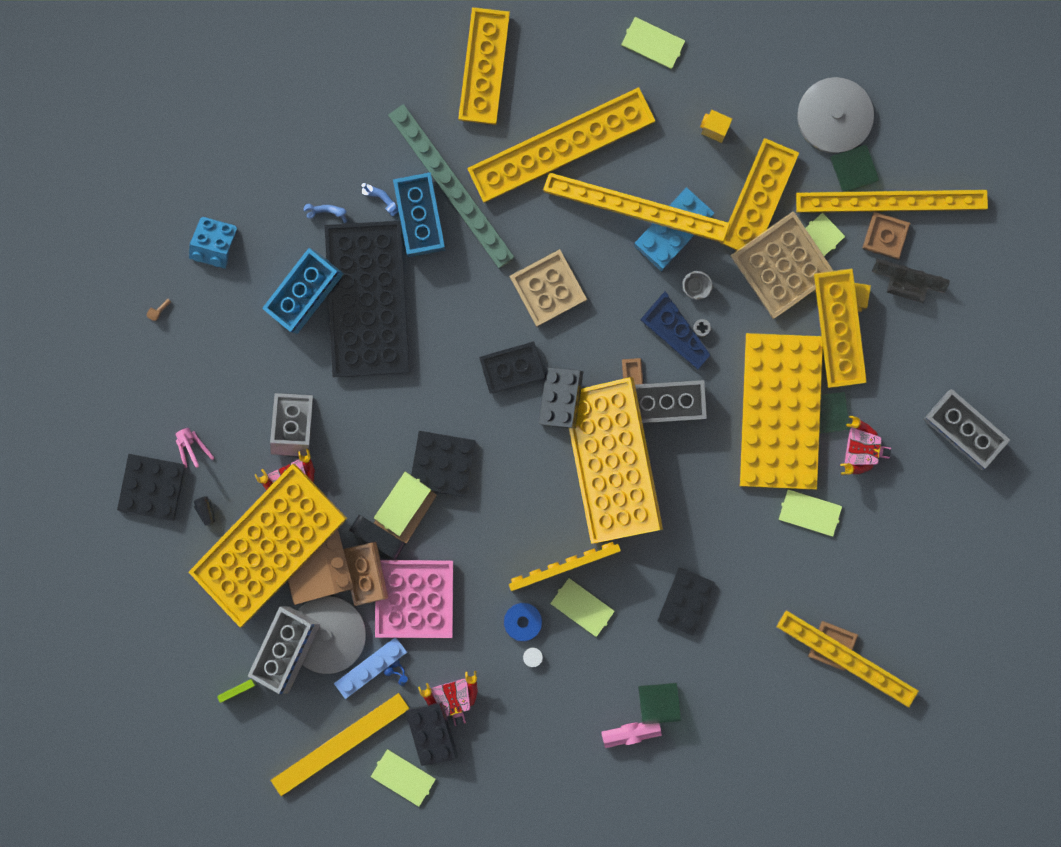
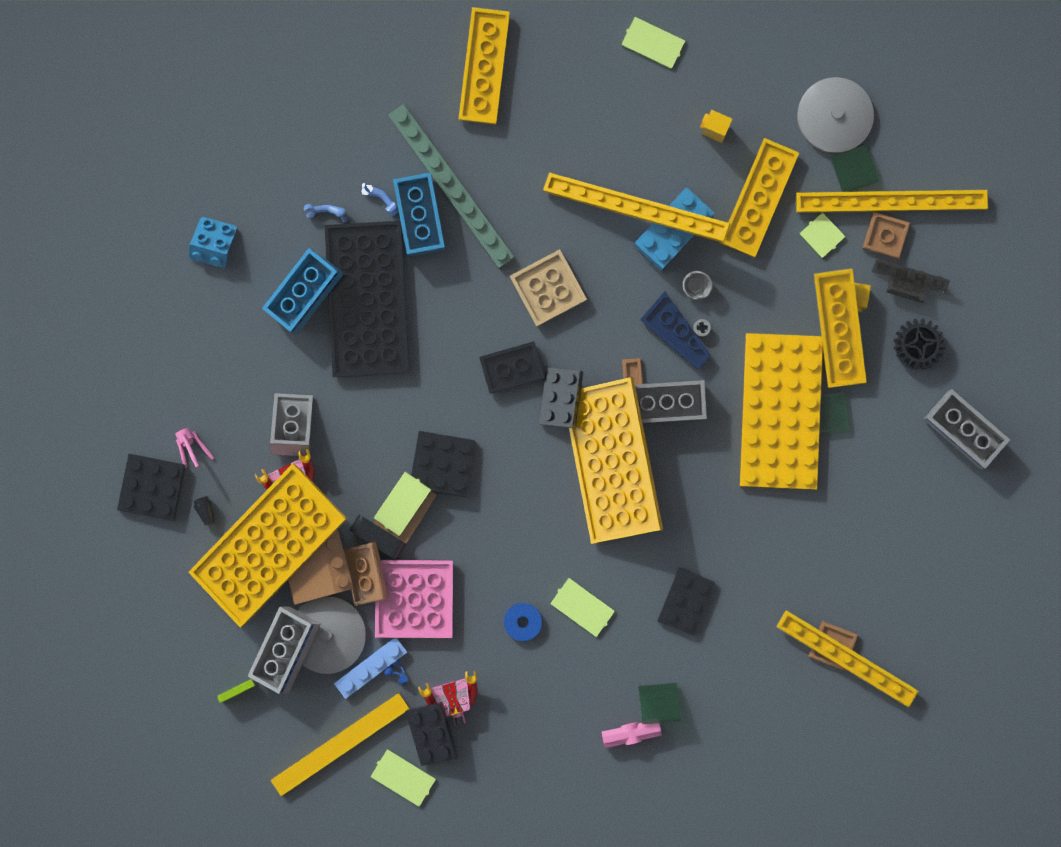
medium nougat hand [147,299,171,321] -> none
yellow plate [467,87,655,203] -> none
yellow plate [509,542,621,591] -> none
white tile [523,648,543,667] -> none
tan plate [730,212,833,318] -> none
yellowish green piece [778,489,842,537] -> none
torso [840,416,891,475] -> none
none -> black gear [893,318,945,370]

